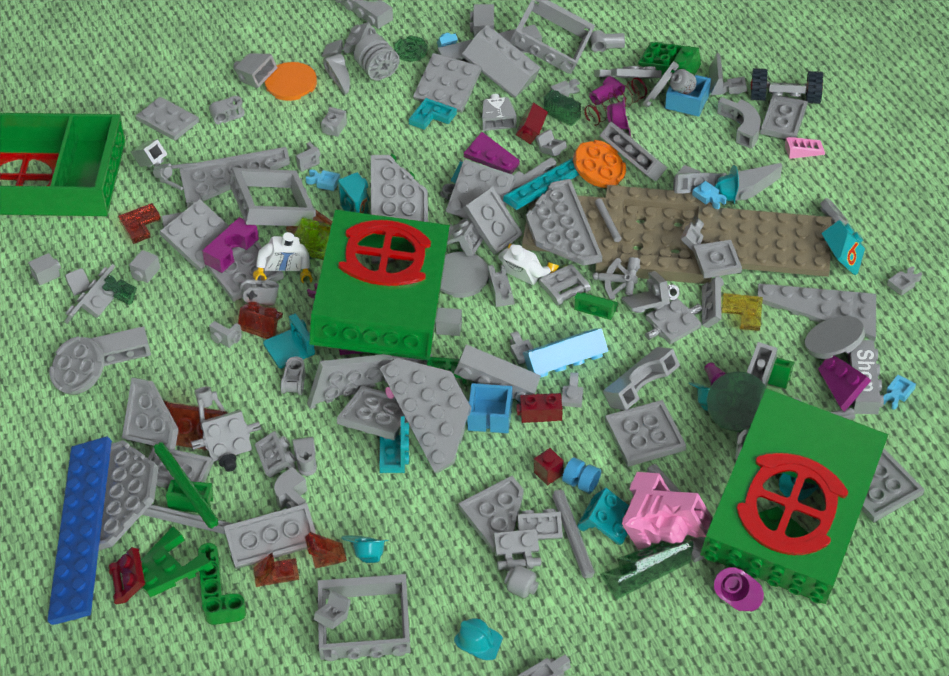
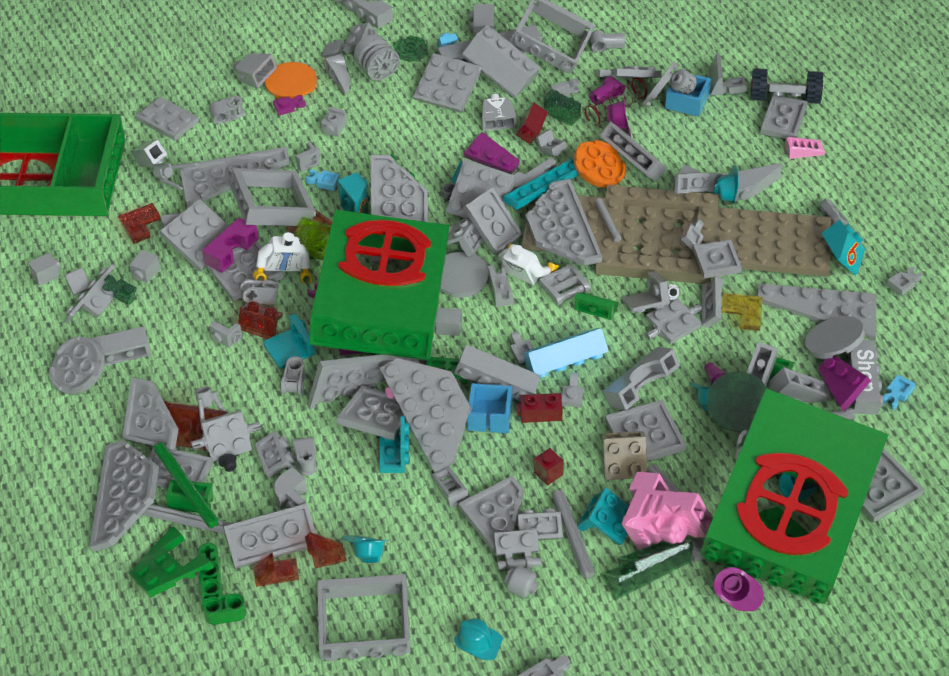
blue plate [47,436,112,625] -> none
dark red plate [108,547,145,605] -> none
light grey bracket [314,591,351,629] -> none
teal plate [409,98,457,130] -> none
dark azure wheel [562,457,601,494] -> none
light grey piece [592,257,641,300] -> none
green slope [638,42,701,81] -> none
medium azure plate [692,181,727,209] -> none
light grey arch [717,97,760,149] -> none
none -> magenta plate [273,95,306,116]
none -> light grey slope [431,467,469,508]
none -> dark tan bracket [602,431,647,480]
none -> light grey slope [768,367,834,402]

